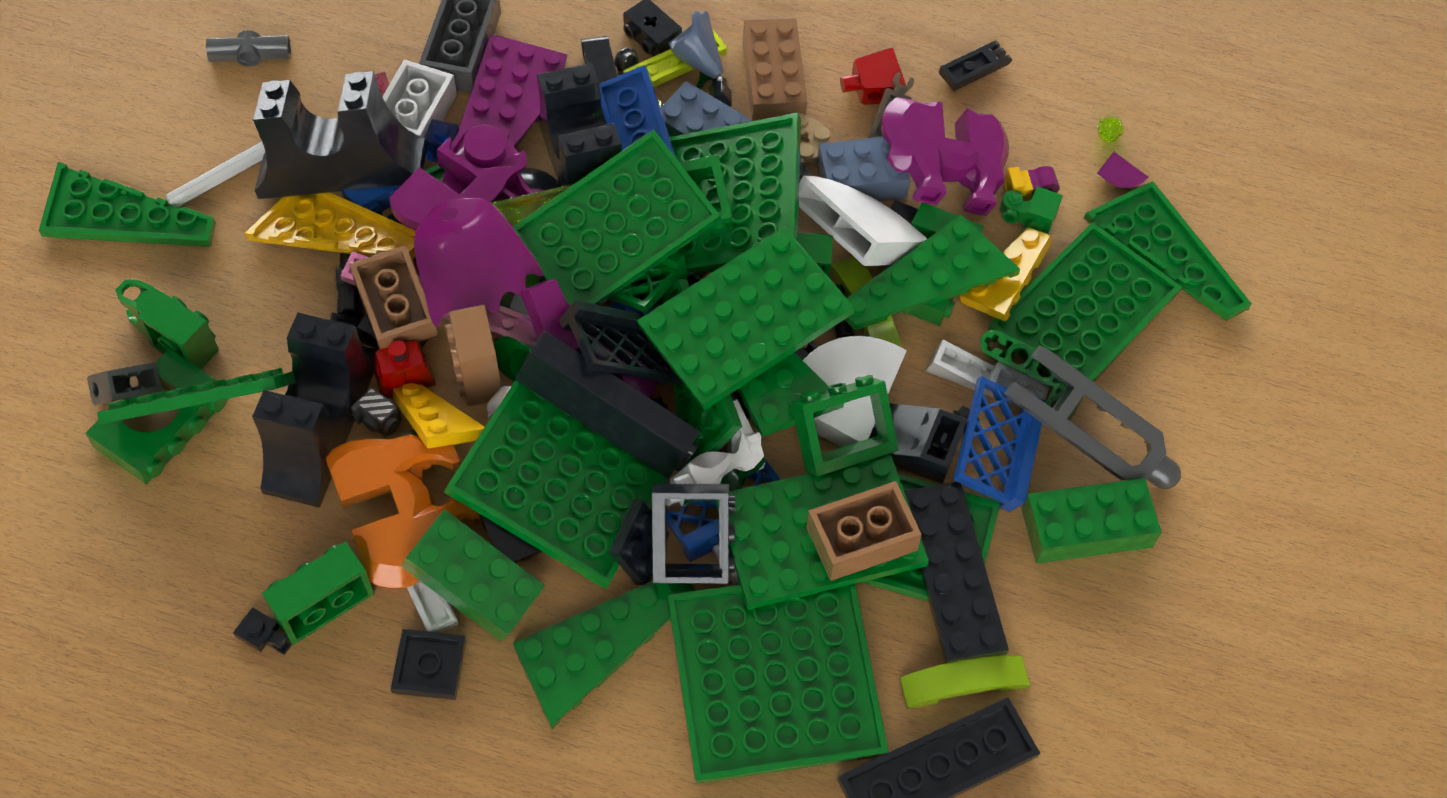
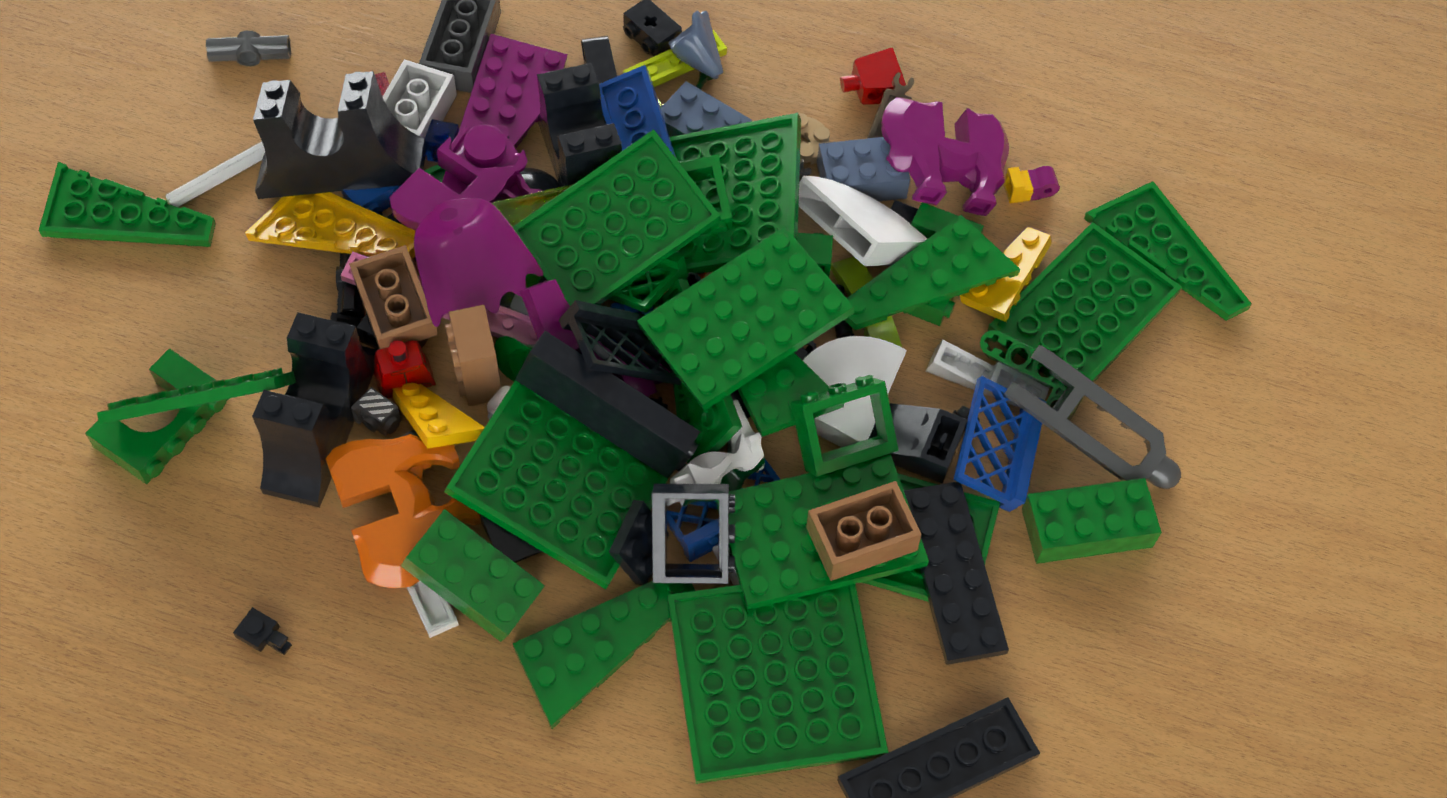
dark grey torso [87,362,162,405] -> none
green brick [115,279,219,369] -> none
green brick [262,541,374,645] -> none
black plate [391,629,466,700] -> none
dark grey plate [614,48,639,71] -> none
black piece [709,74,732,107] -> none
medium nougat brick [743,18,807,121] -> none
lime slope [900,655,1030,709] -> none
black hinge [939,41,1012,91] -> none
green brick [1000,186,1063,235] -> none
clear neon green plate [1097,117,1124,141] -> none
magenta brick [1097,152,1149,188] -> none

